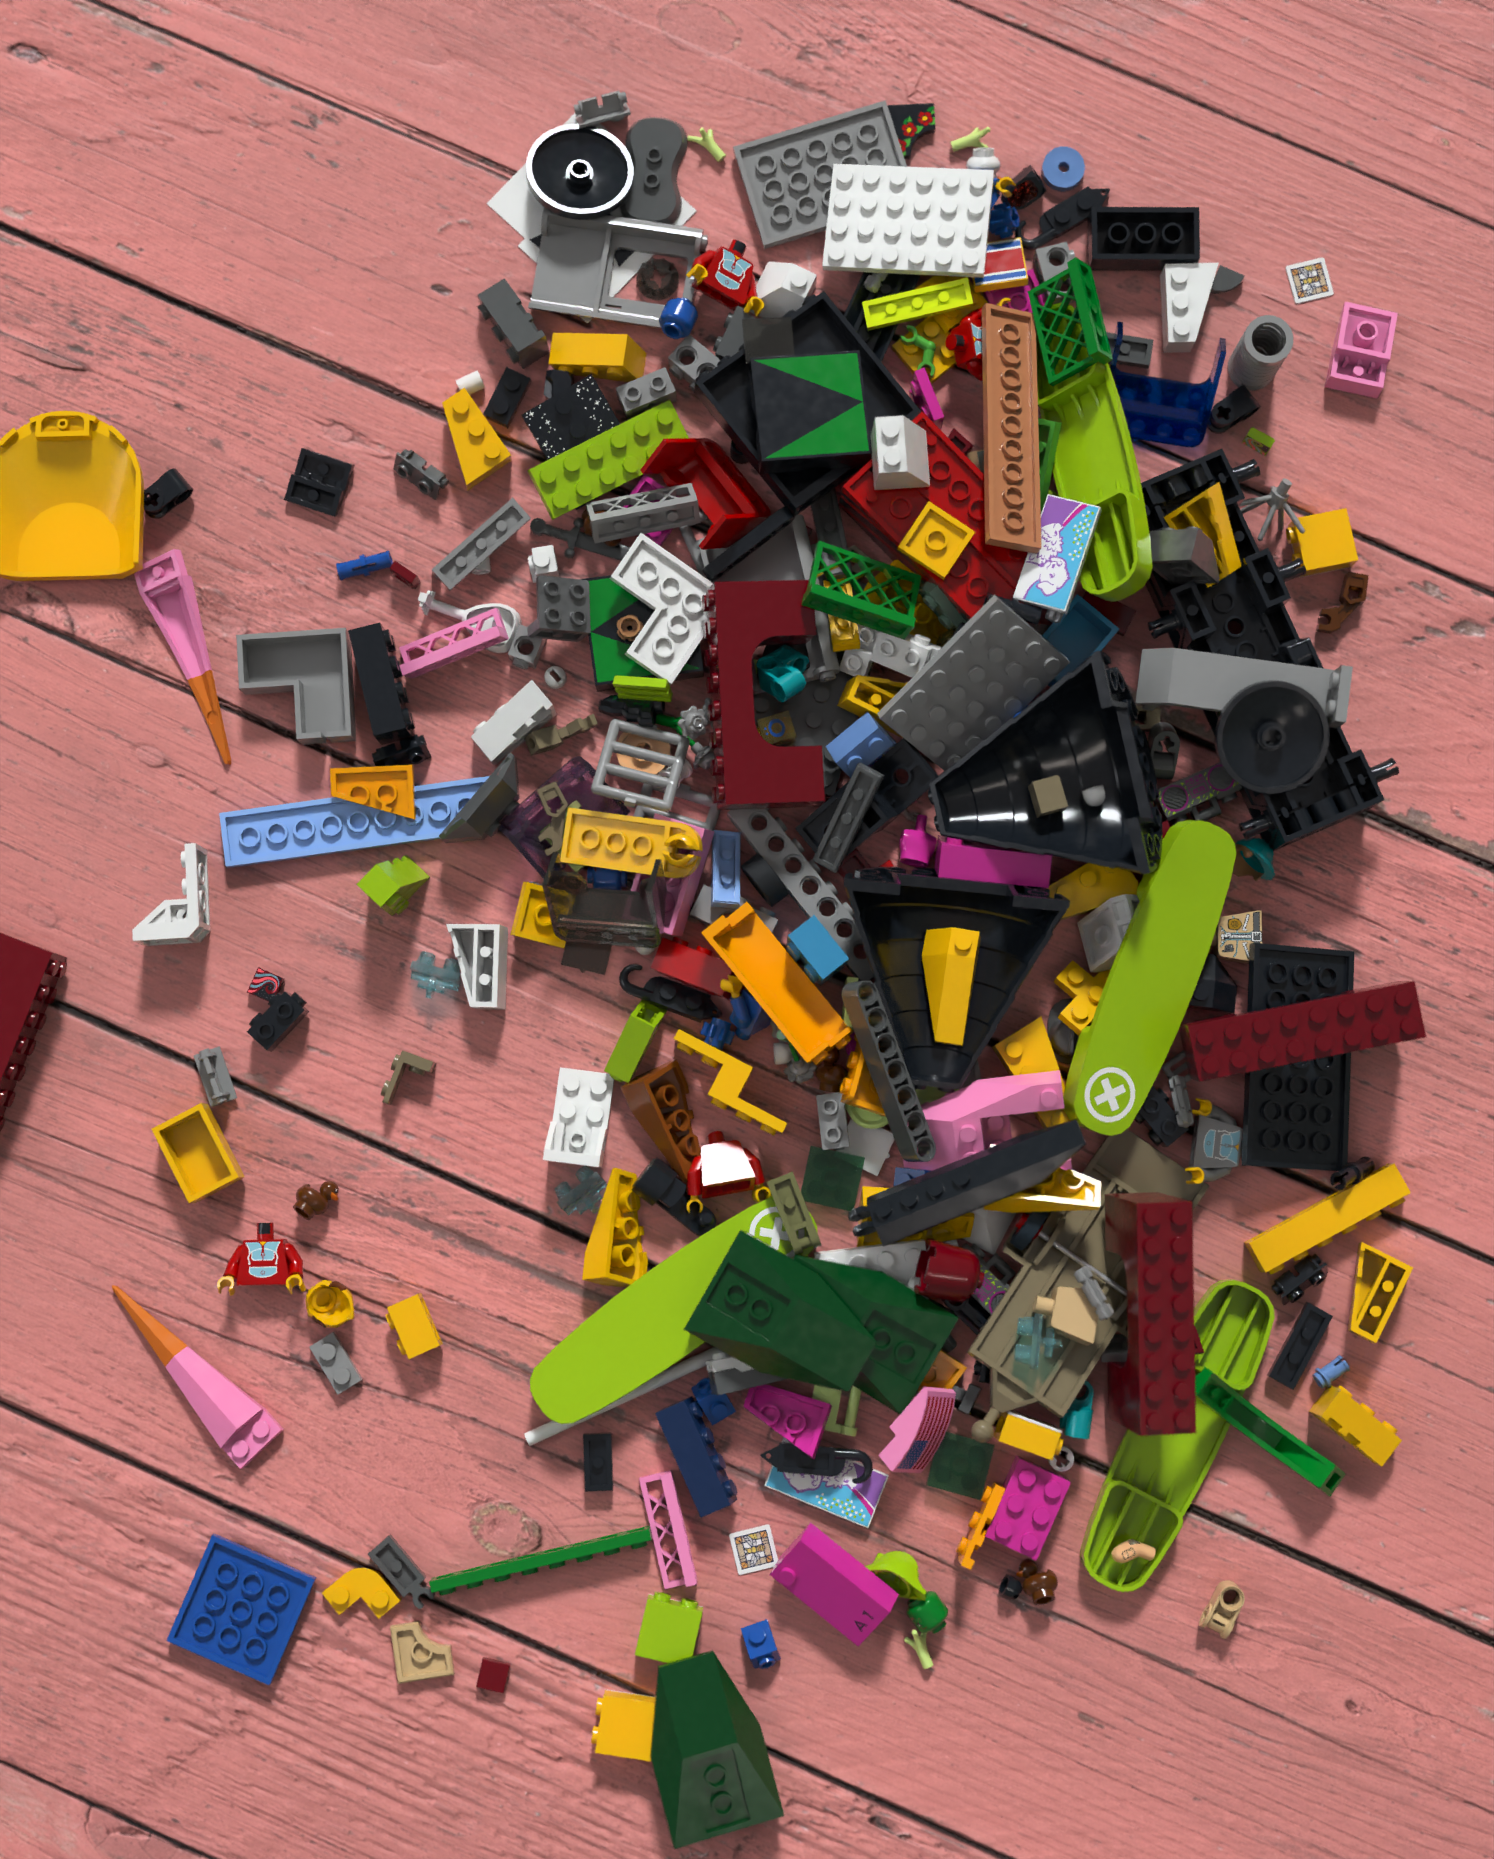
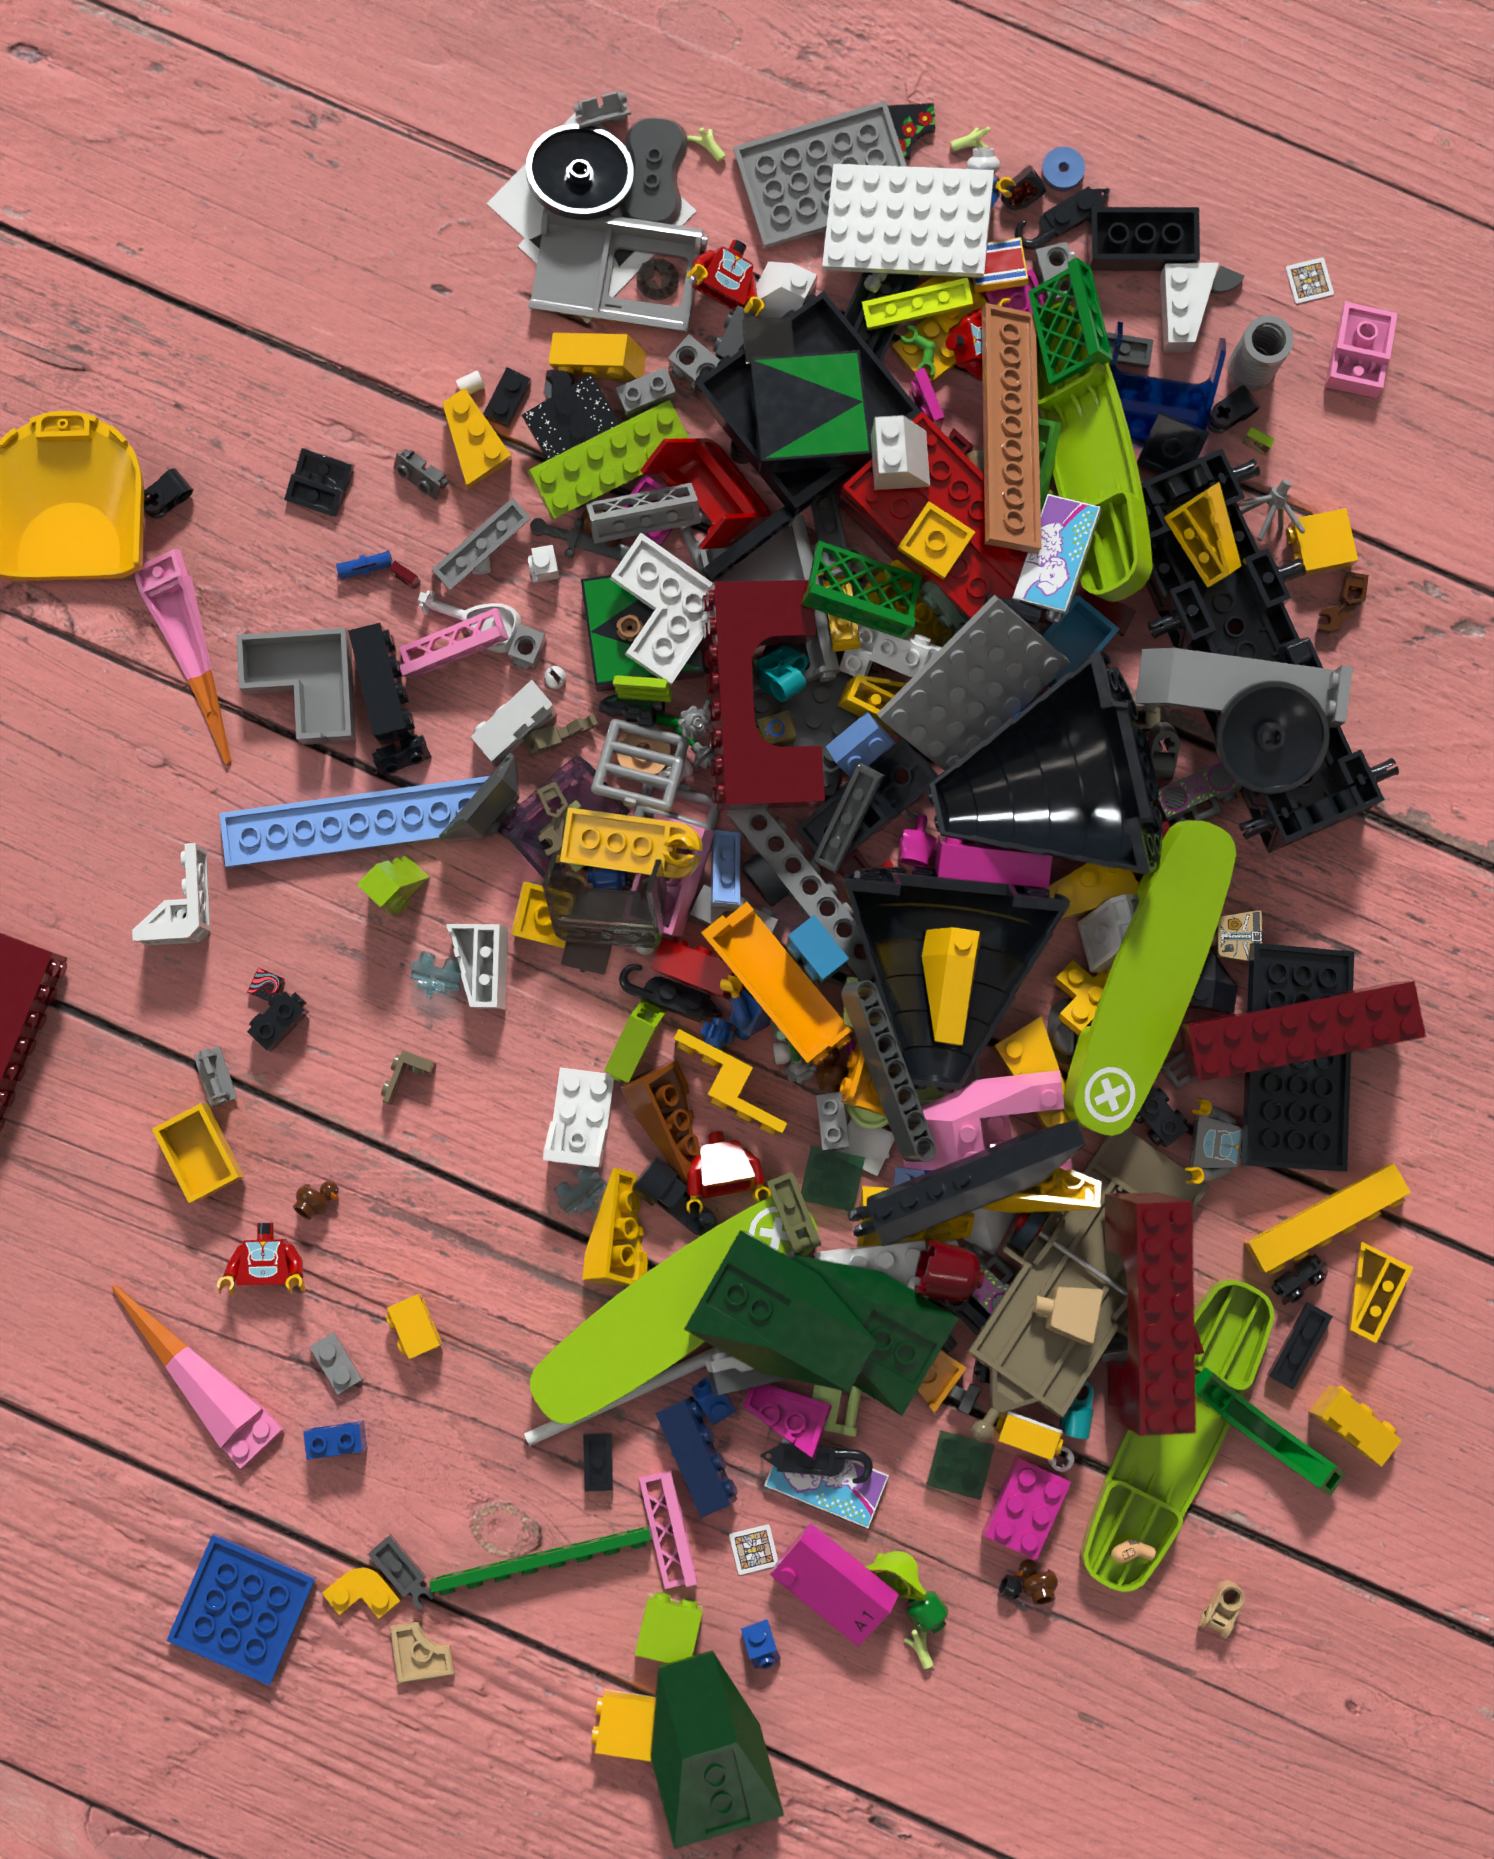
yellow hair [305,1280,354,1328] -> none
light orange wing [330,765,416,820] -> none
dark red tile [476,1657,511,1693] -> none
dark grey wedge [477,278,550,369] -> none
flat silver bracket [527,575,591,642] -> none
blue head [659,298,698,339] -> none
bright pink slope [878,1387,956,1473] -> none
light orange wing [955,1482,1005,1570] -> none
blue gear [989,202,1020,239] -> none
clear light blue hips [1015,1313,1062,1370] -> none
dark tan panel [1028,775,1068,818] -> none
light grey axle [1074,1266,1114,1320] -> none
white hinge [1082,785,1105,806] -> none
flat silver slope [1150,526,1220,585] -> none
light grey axle [1169,1075,1194,1128] -> none
teal piece [1232,838,1275,881] -> none
medium blue pin [1312,1355,1350,1389] -> none
black pin [1330,1157,1375,1190] -> none
none -> blue brick [303,1421,367,1460]
none -> black plate [1137,411,1209,474]

